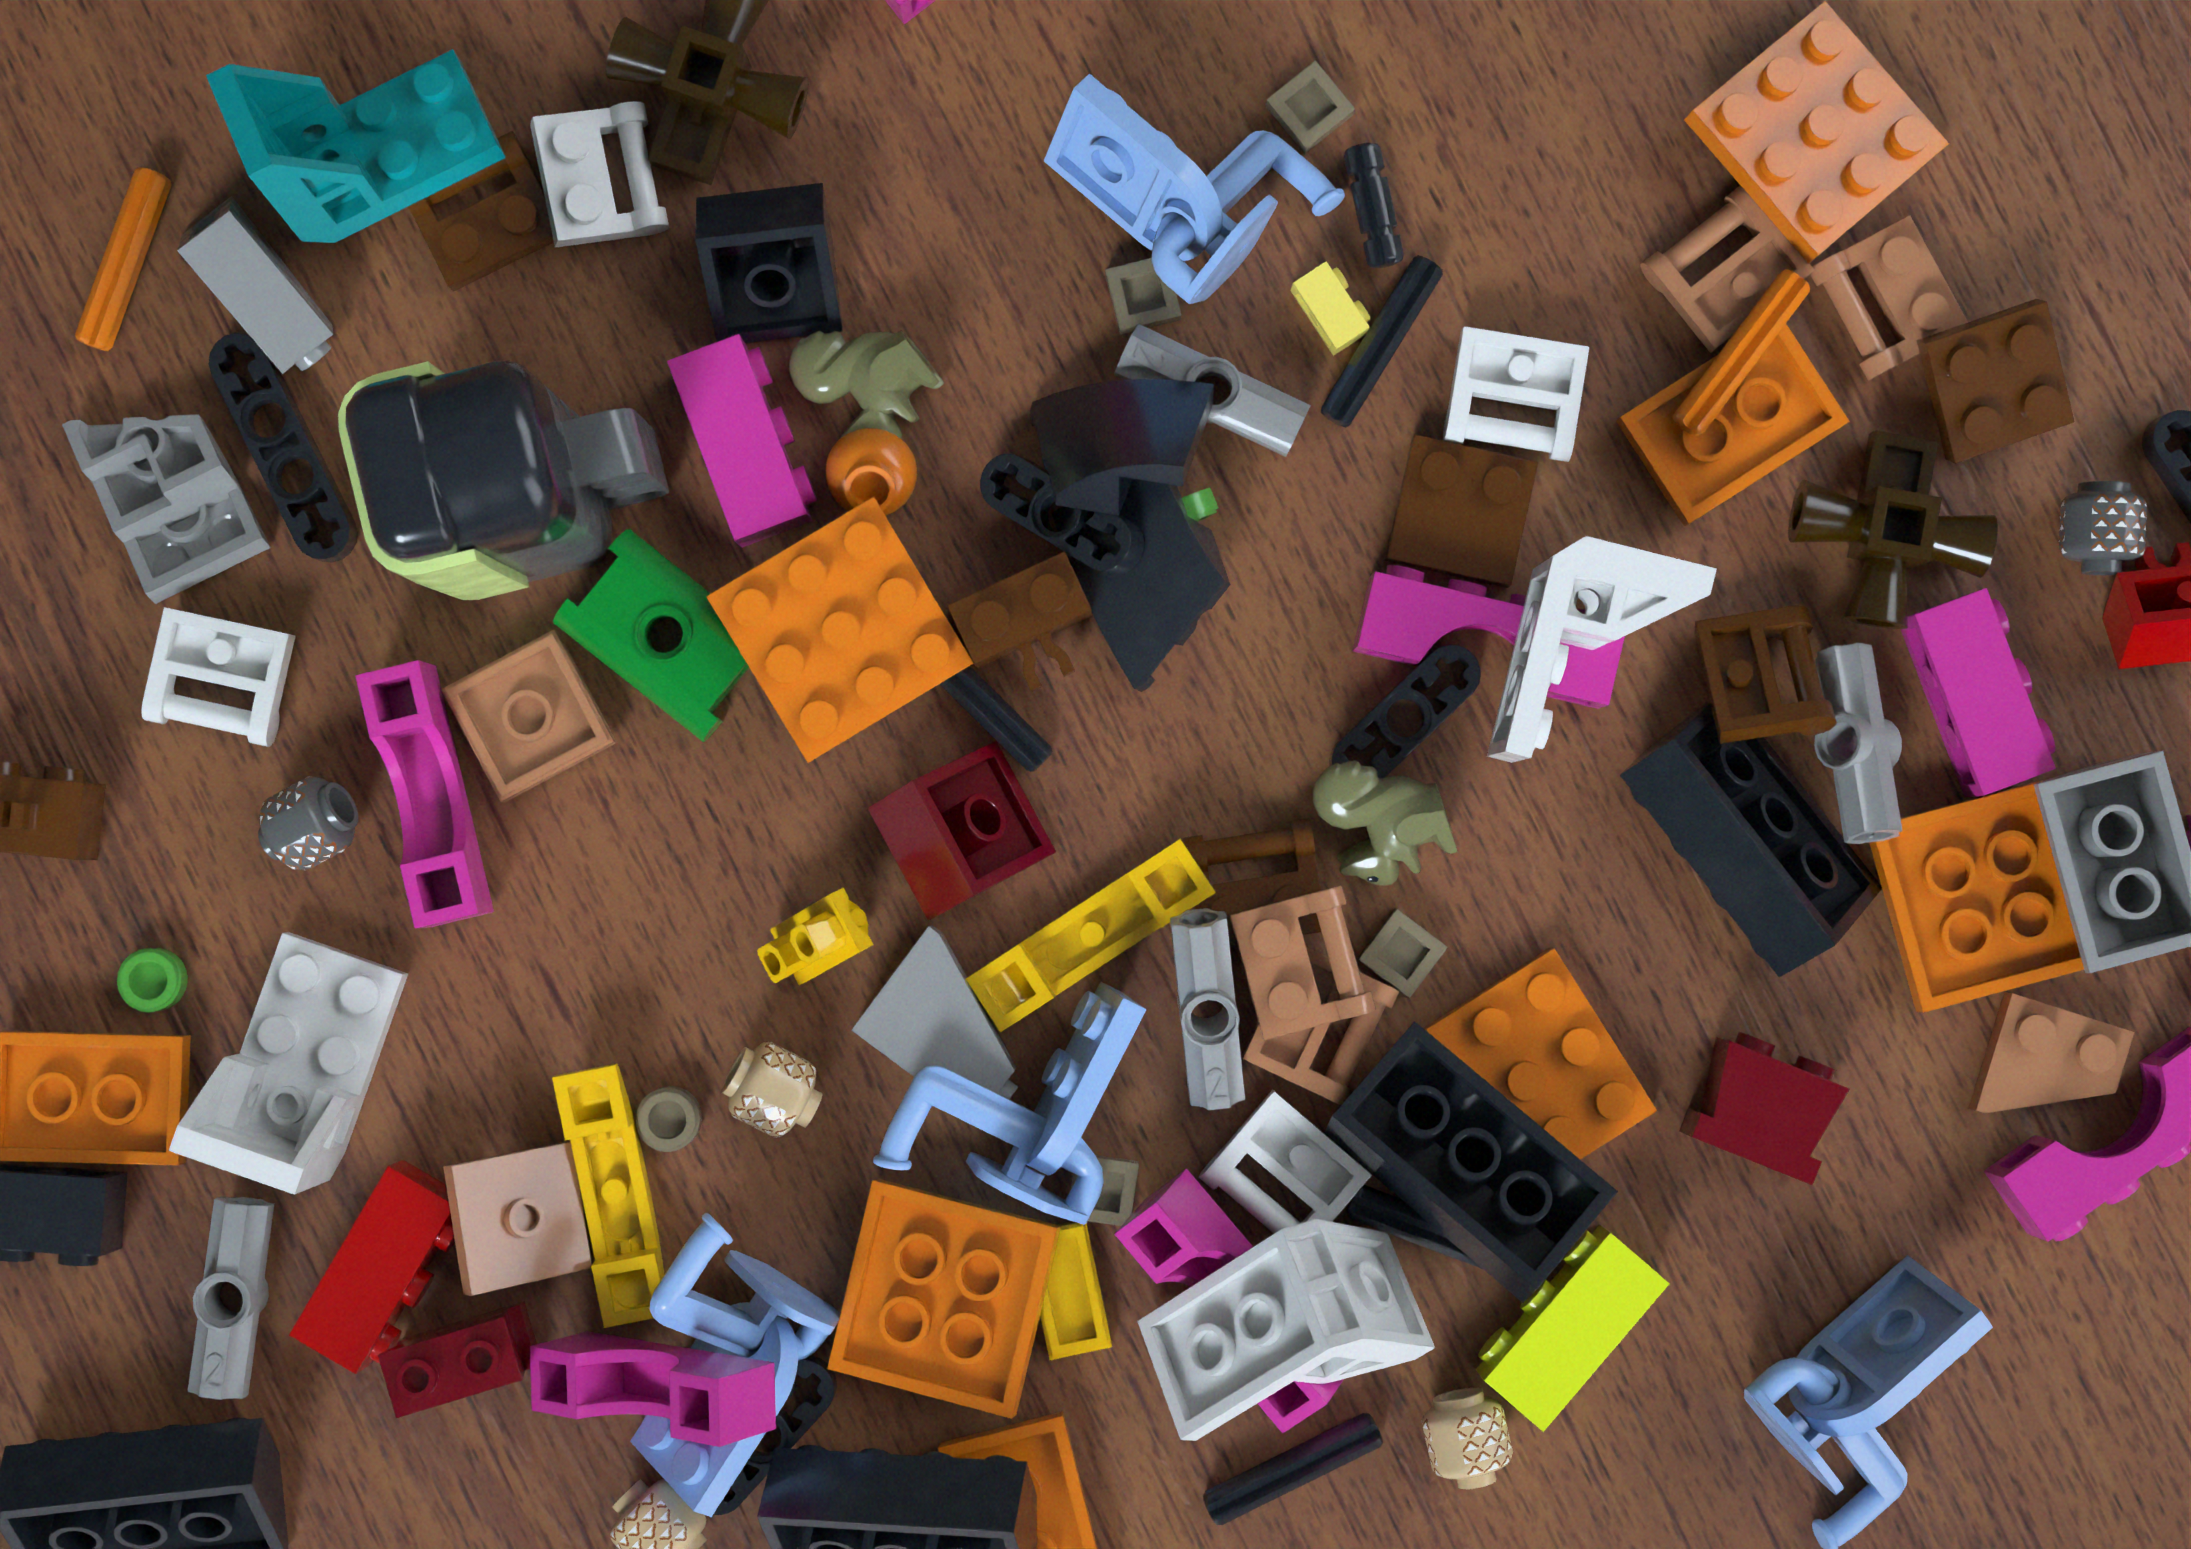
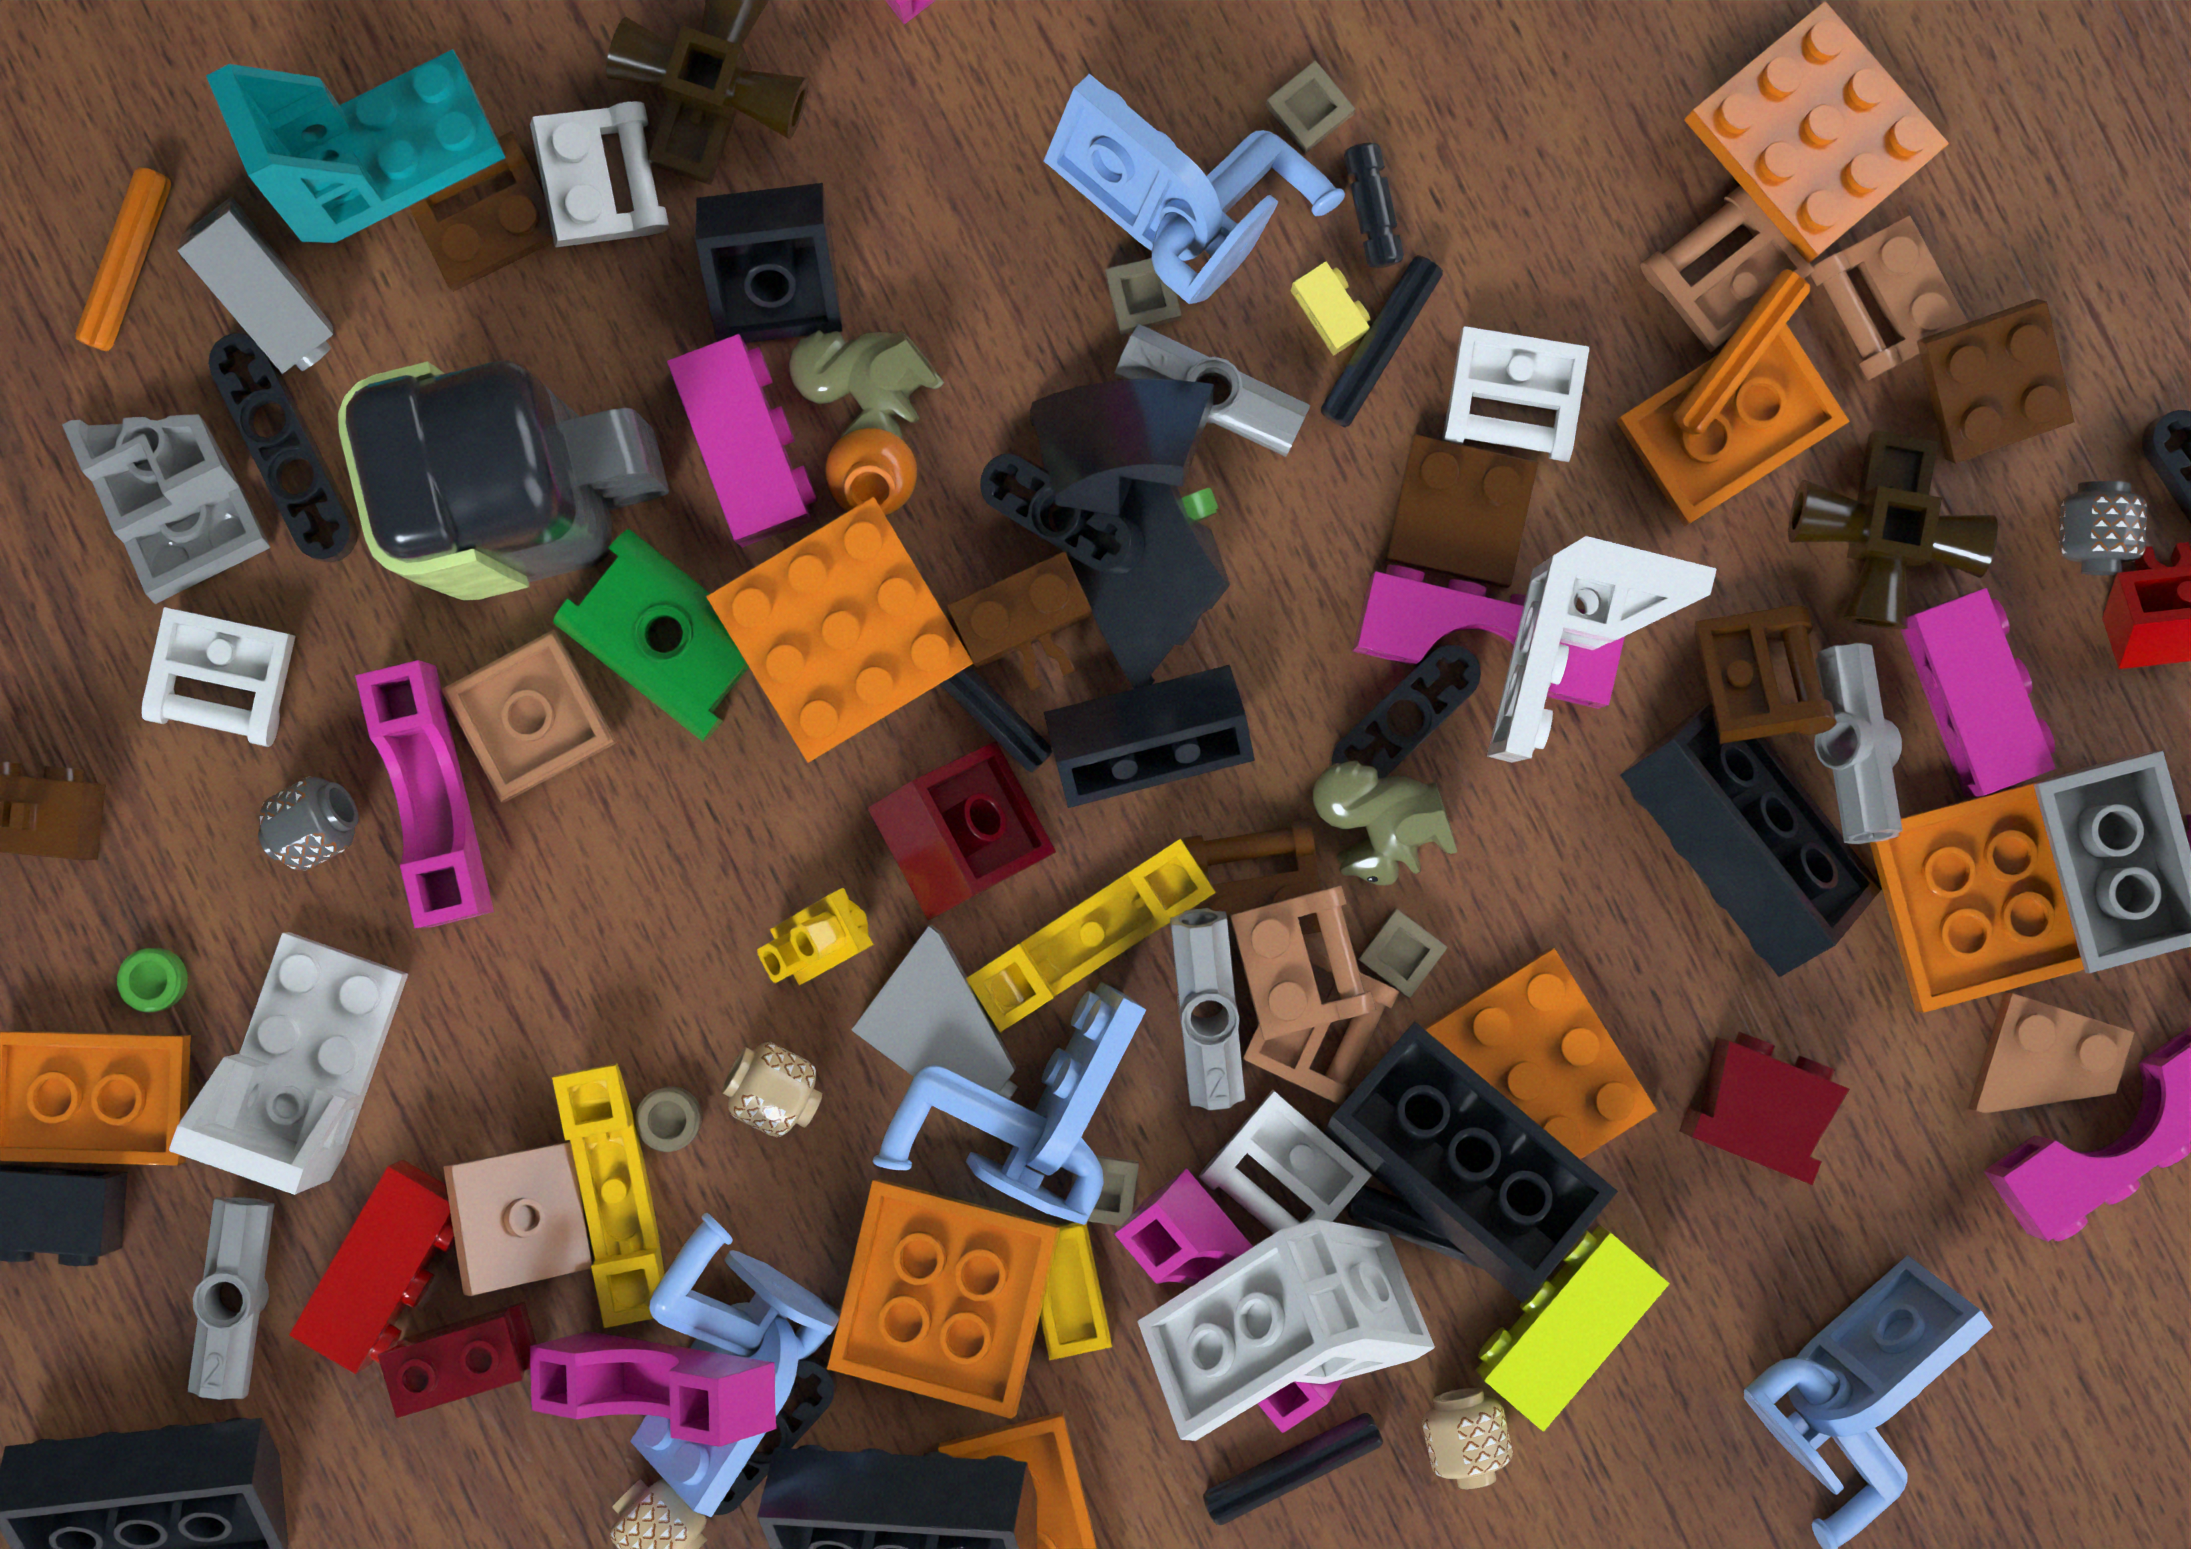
none -> black brick [1044,665,1255,808]

